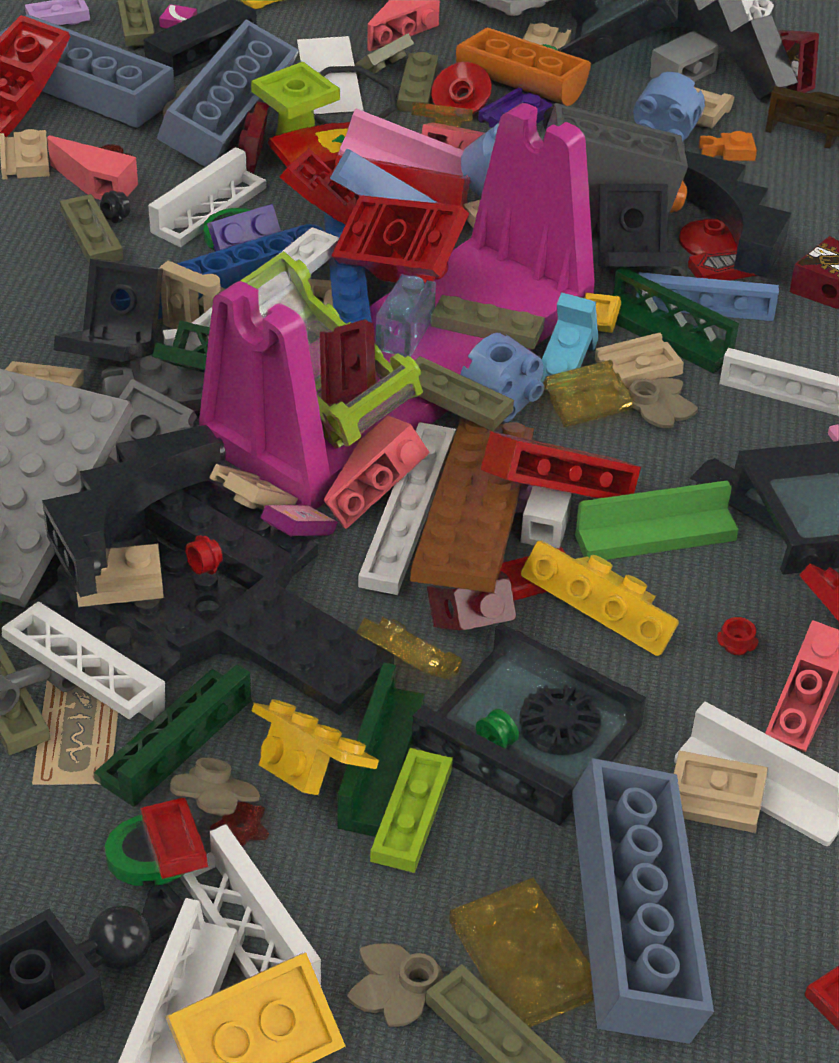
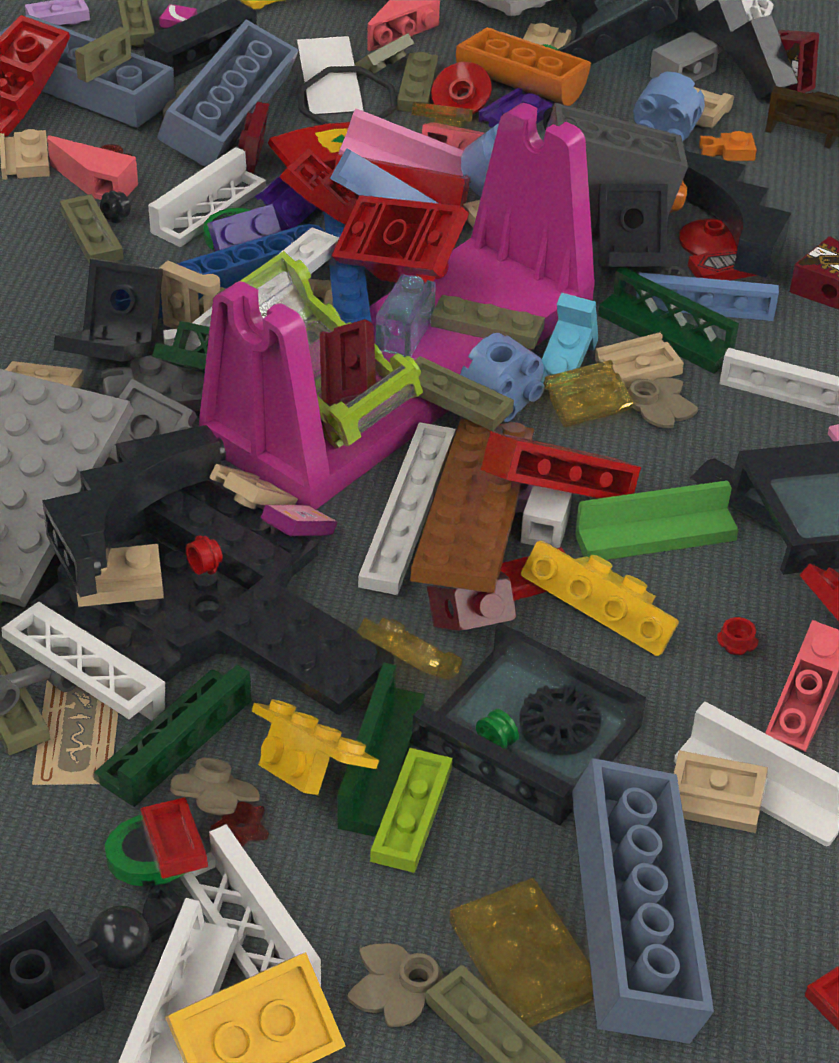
lime plant [251,62,340,136] -> none
coral slope [324,415,430,529] -> none
yellow tile [584,293,621,333] -> none
none -> olive plate [75,26,131,83]
none -> dark purple plate [255,174,318,231]

